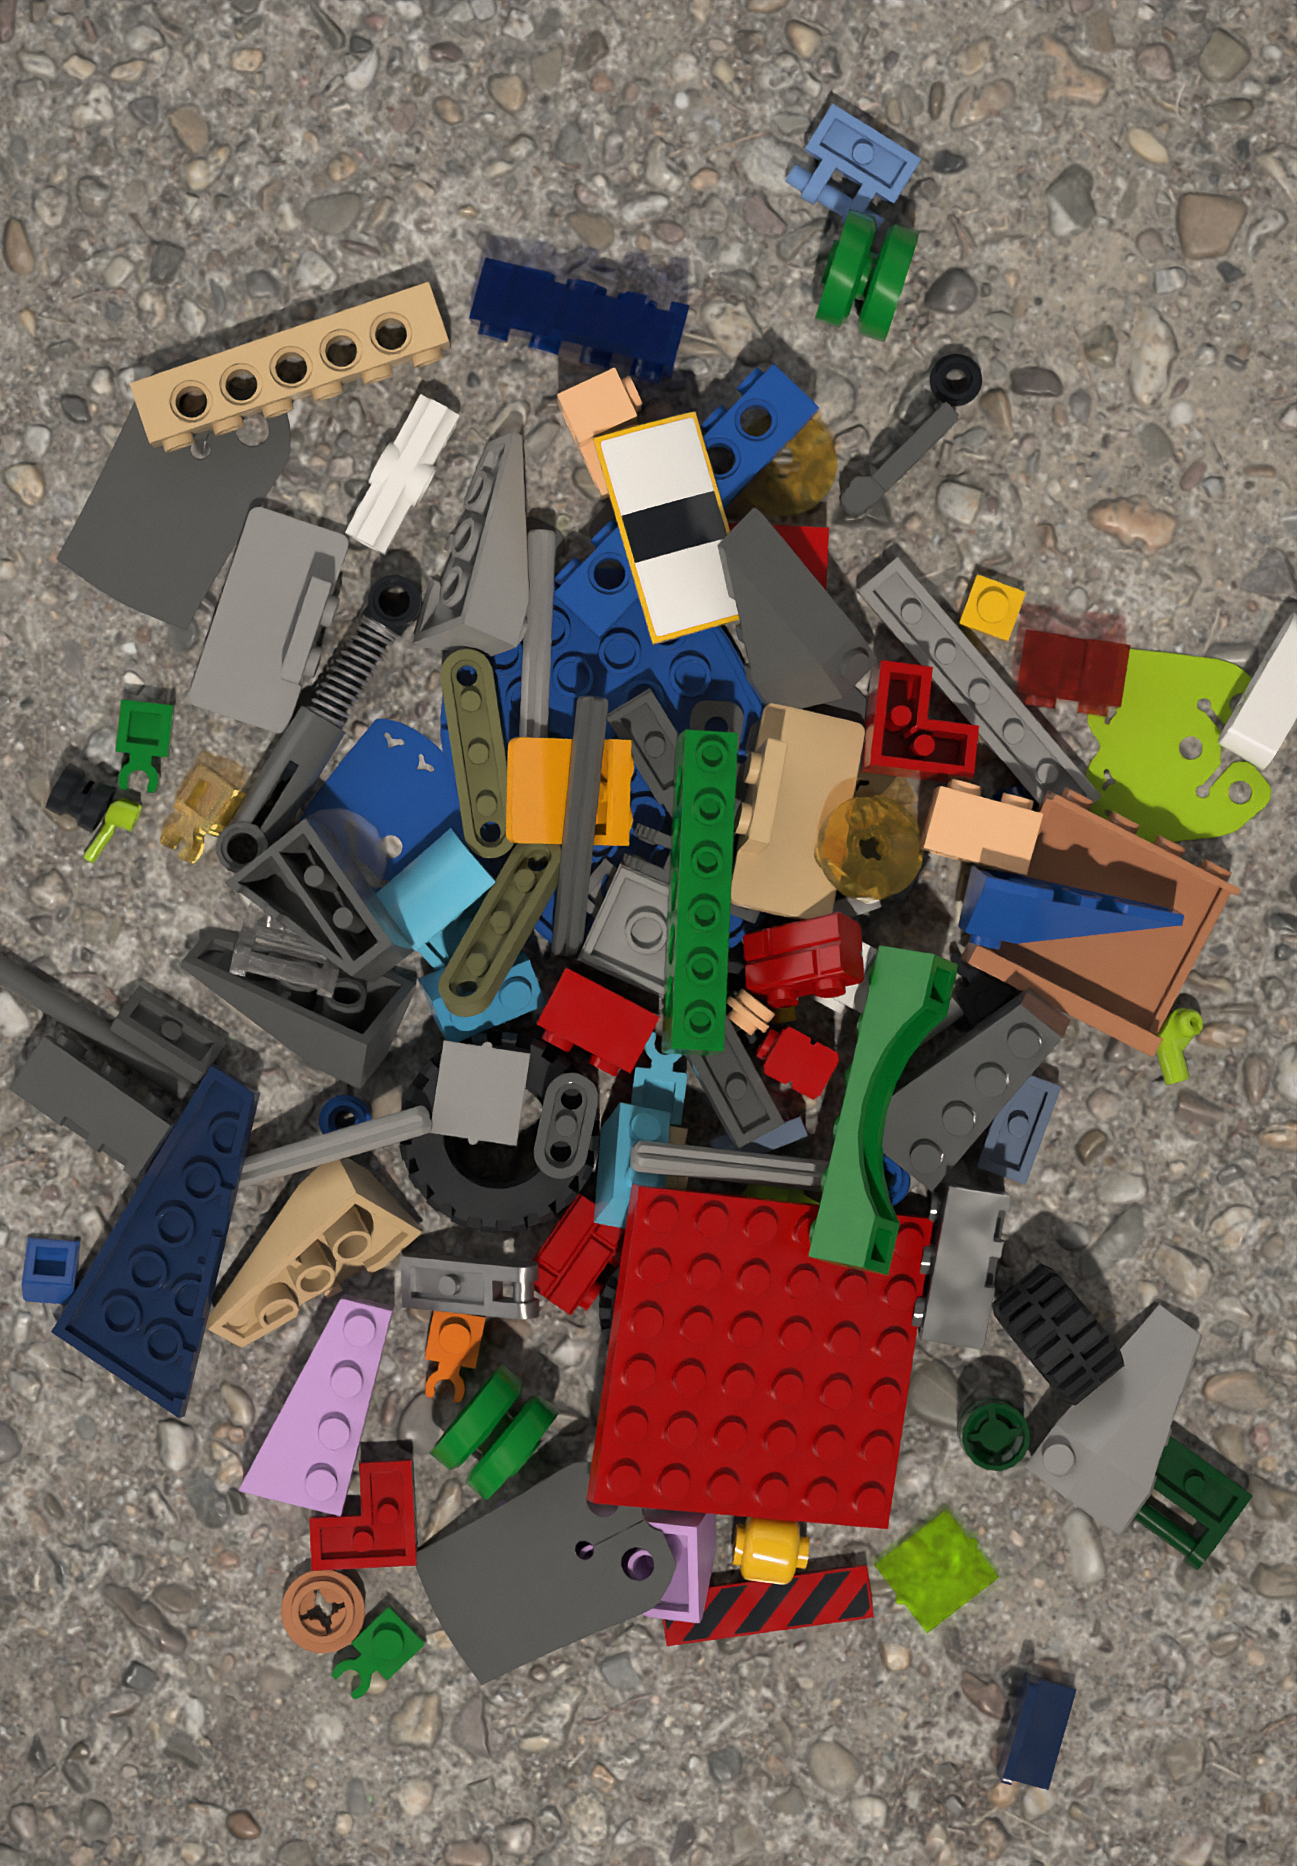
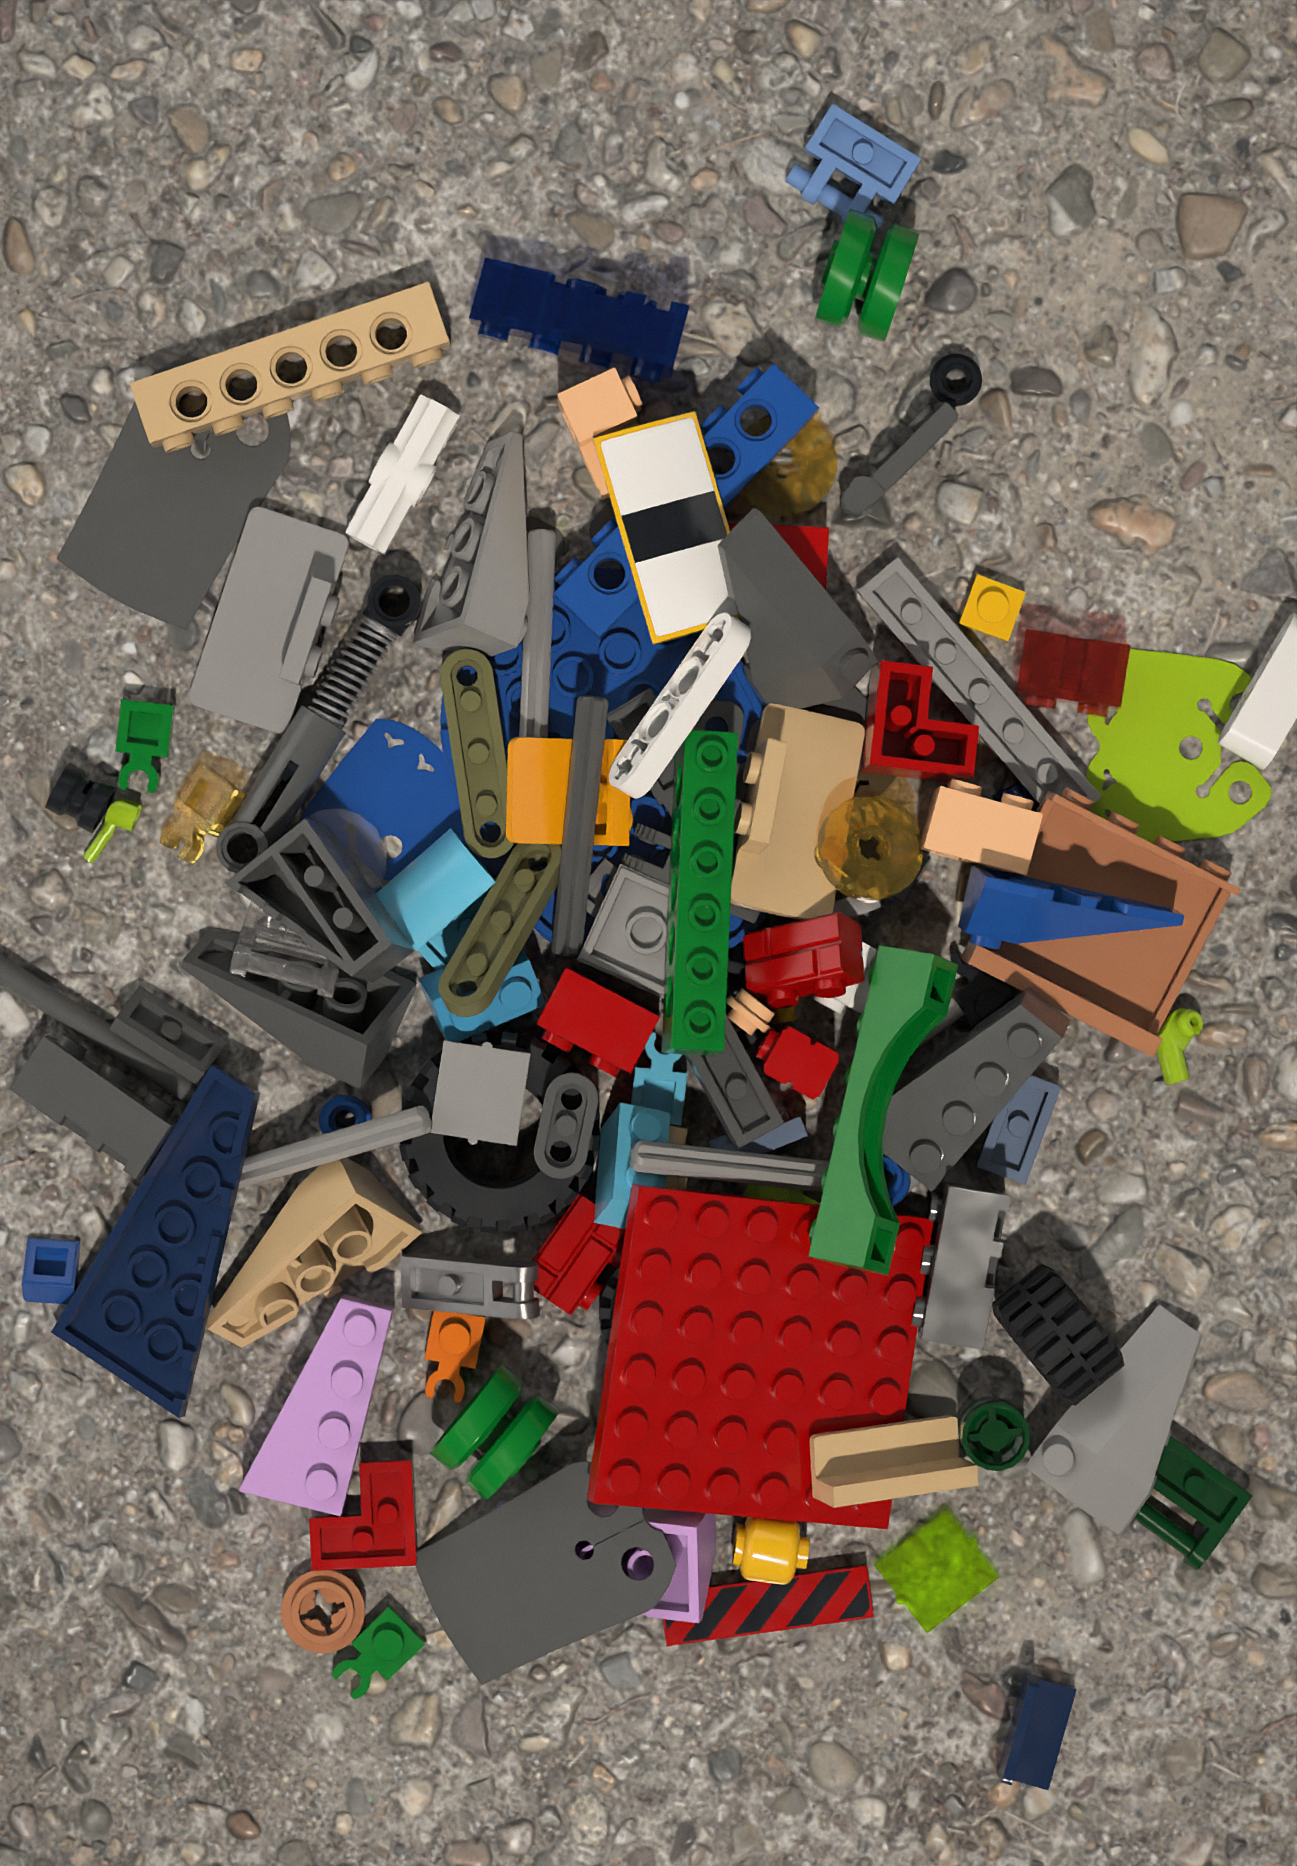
none -> white beam [609,612,751,799]
none -> tan panel [810,1415,979,1508]

